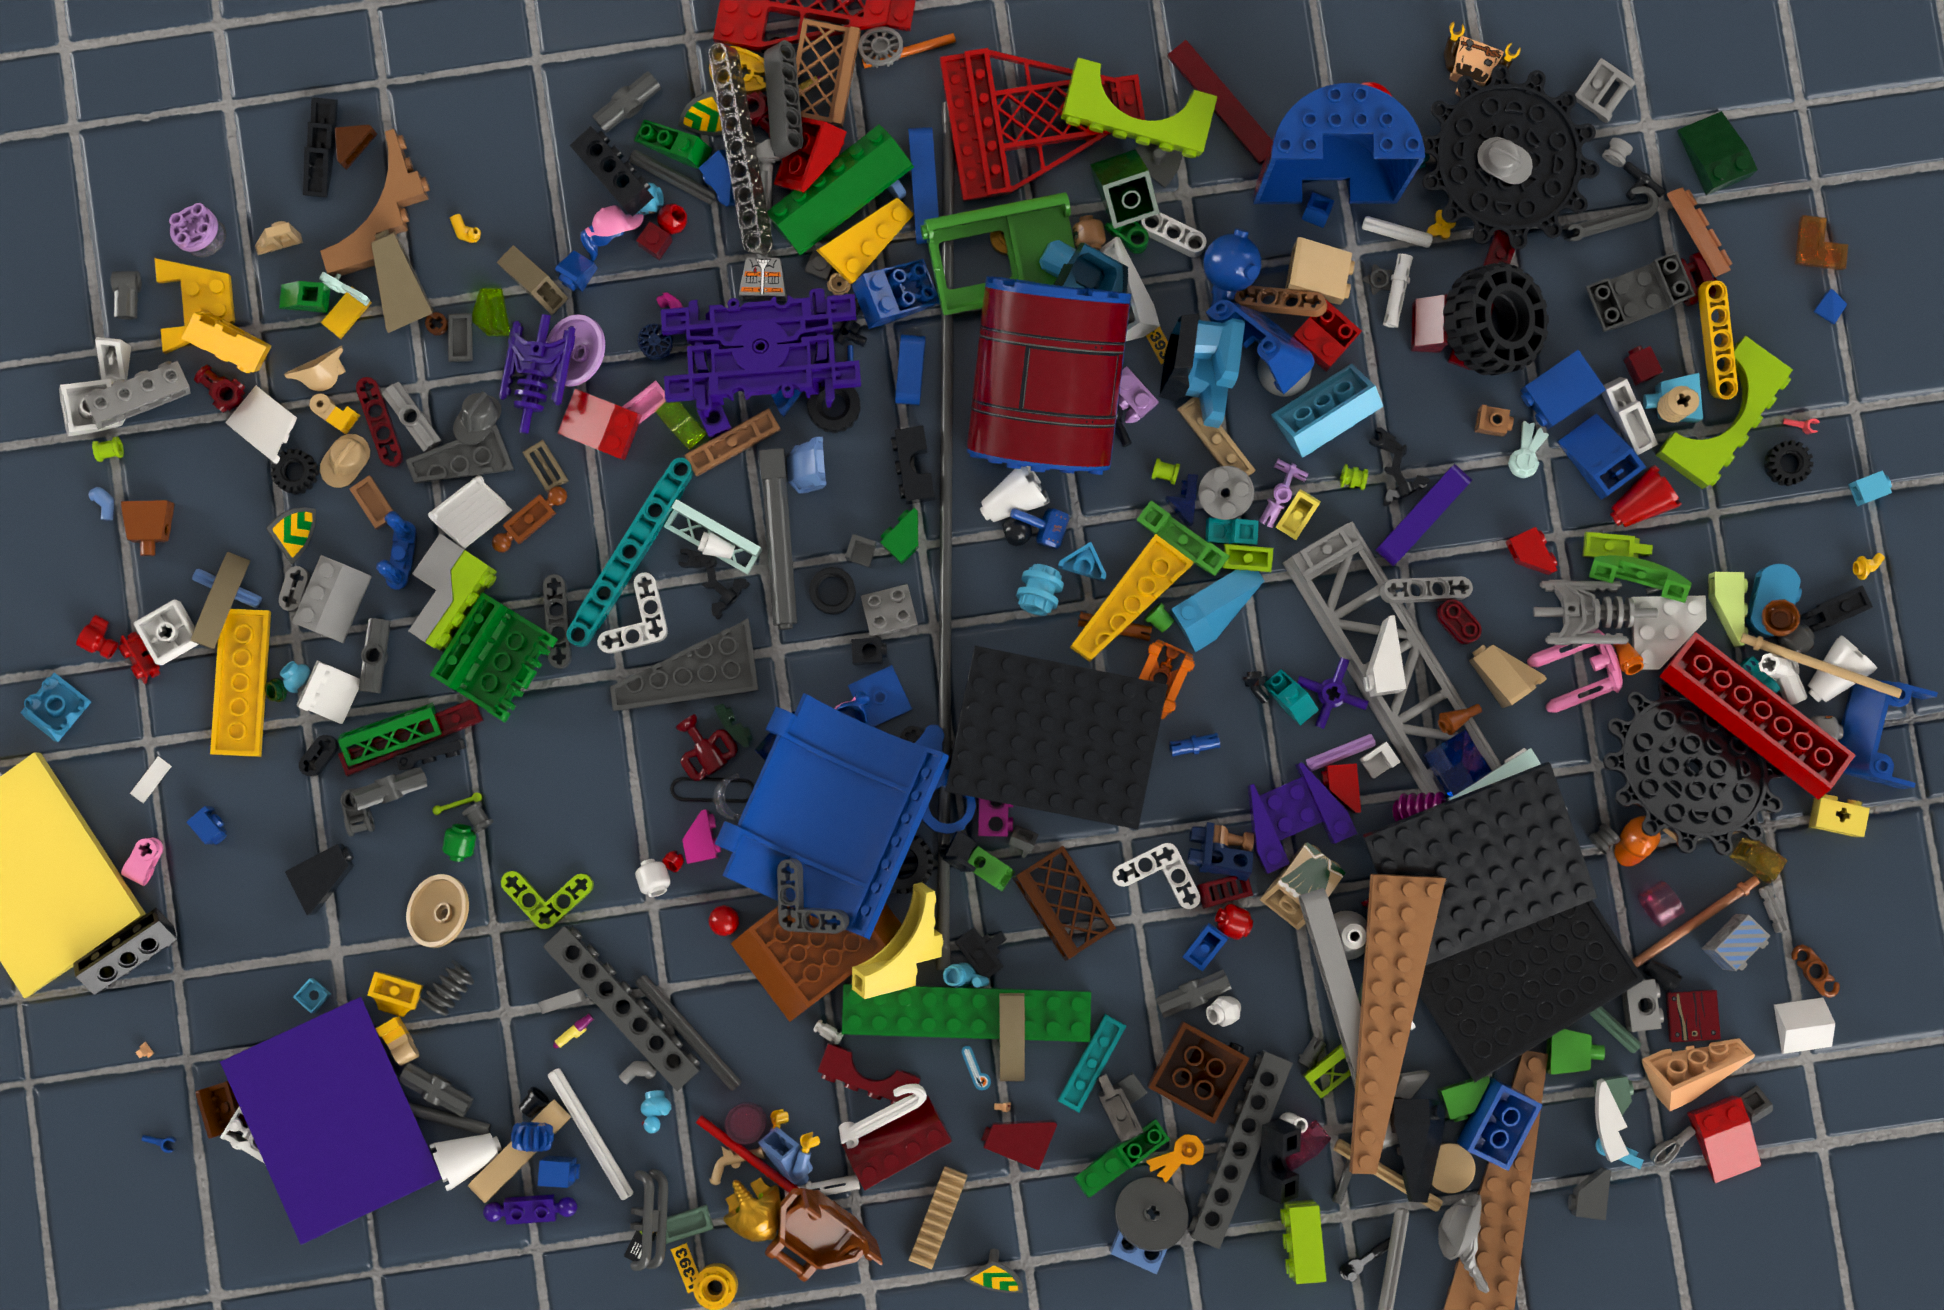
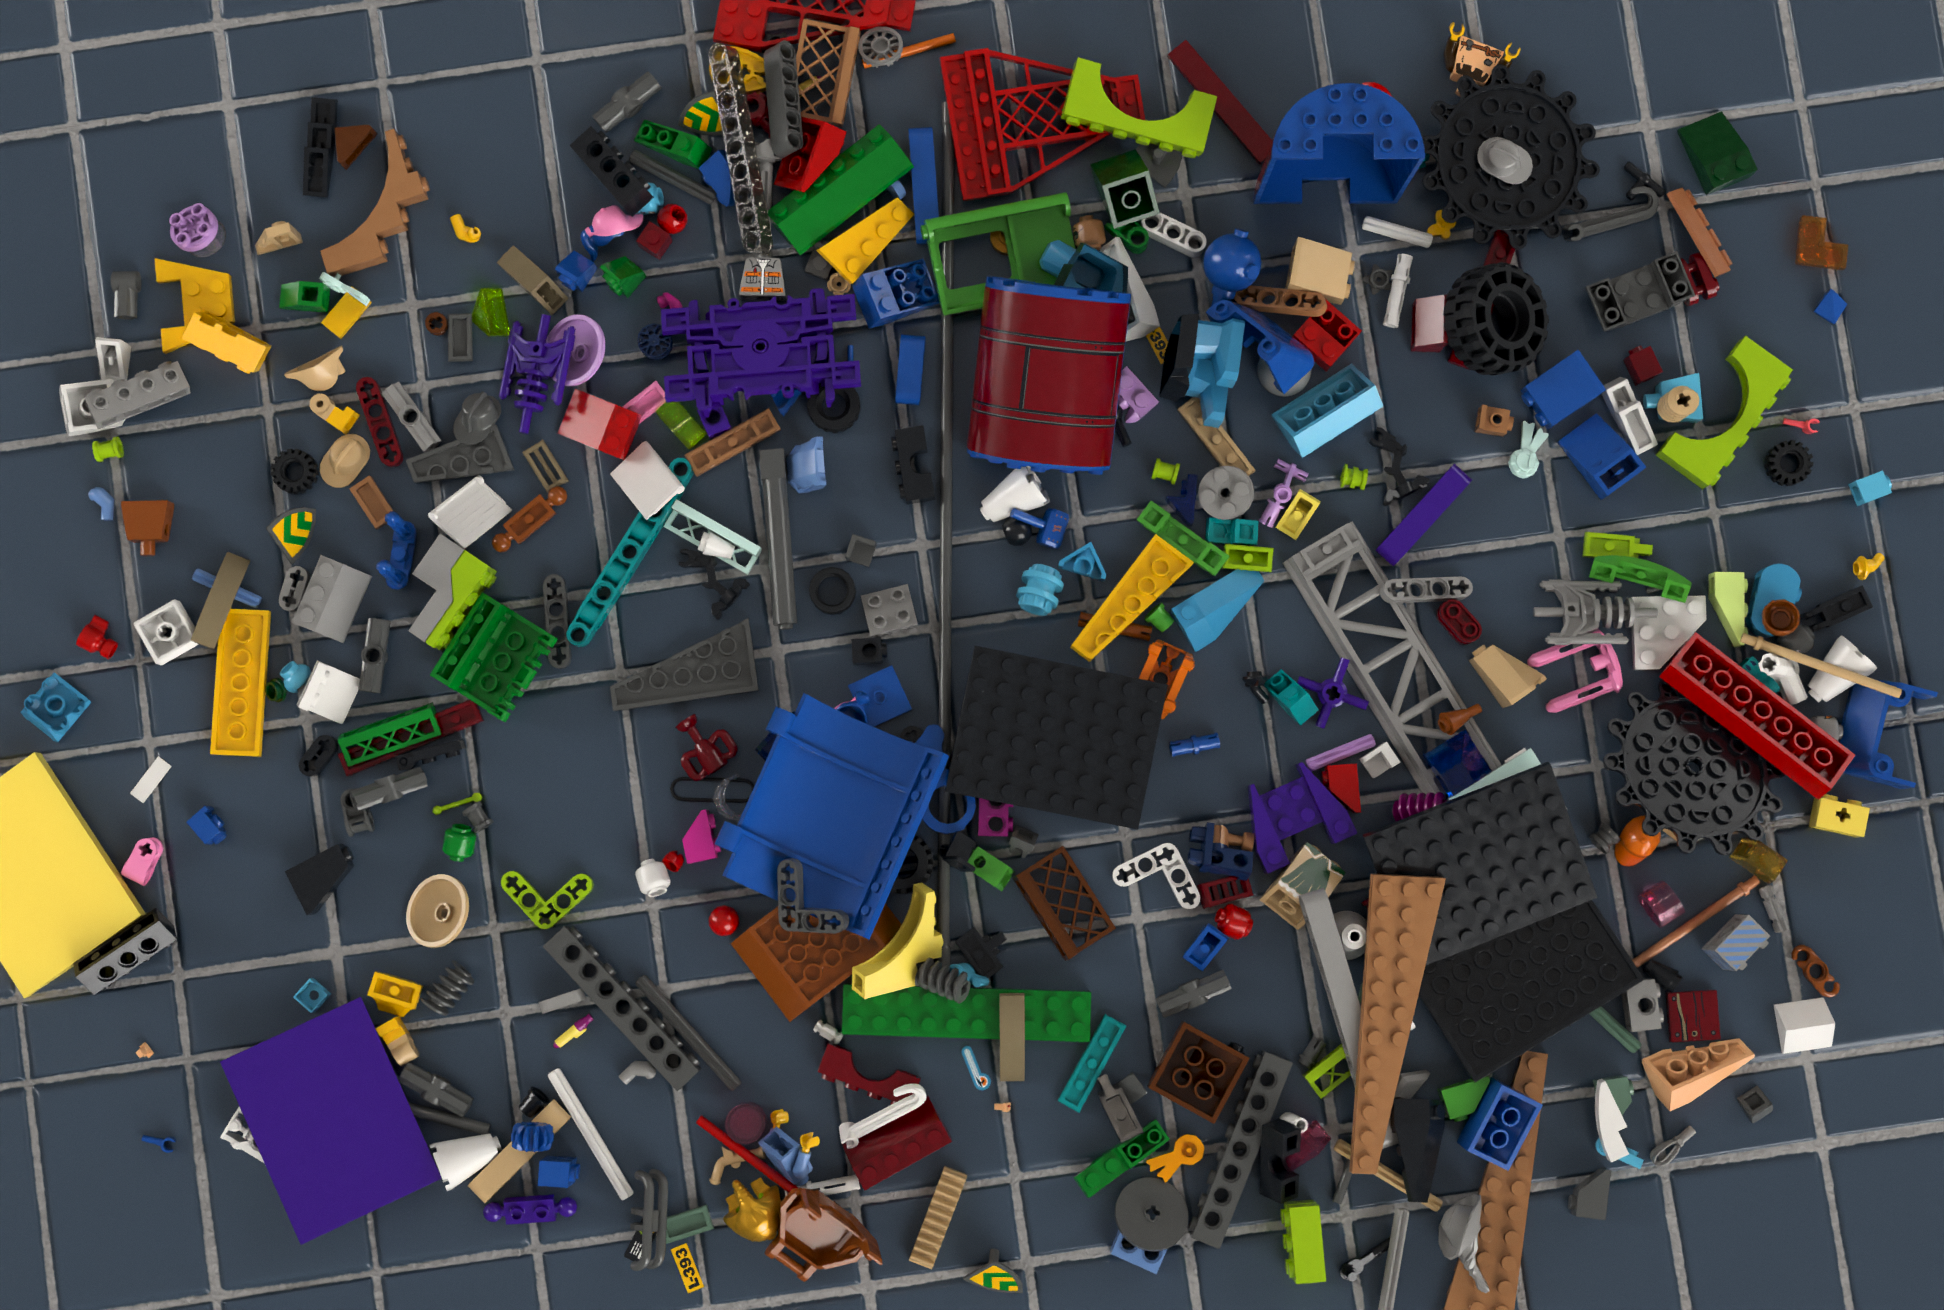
red hinge [118,632,160,684] -> none
dark red connector [194,364,245,413] -> none
reddish brown bracket [195,1081,247,1139] -> none
white slope [225,386,297,464] -> none
dark tan slope [371,229,434,333] -> none
white beam [597,572,668,654] -> none
medium azure animal [640,1090,672,1133] -> none
yellow piece [693,1263,738,1310] -> none
clear green slope [714,703,753,748] -> none
black hose [834,298,867,347] -> none
green slope [880,508,919,565] -> none
dark red slope [981,1120,1057,1170] -> none
white rock [1206,996,1241,1027] -> none
blue slope [1302,192,1334,228] -> none
white slope [1363,615,1406,697] -> none
tan tile [1432,1143,1475,1193] -> none
red slope [1505,527,1558,575] -> none
bright green torso [1546,1029,1605,1075] -> none
light grey plate [1575,58,1635,123] -> none
light grey wheel [1602,138,1633,167] -> none
red cone [1610,465,1682,527] -> none
orange cone [1613,642,1644,675] -> none
slope [1687,1095,1761,1183] -> none
yellow beam [1698,281,1738,399] -> none
none -> green slope [600,256,646,298]
none -> white piece [610,441,685,520]
none -> dark grey piece [915,957,971,1004]

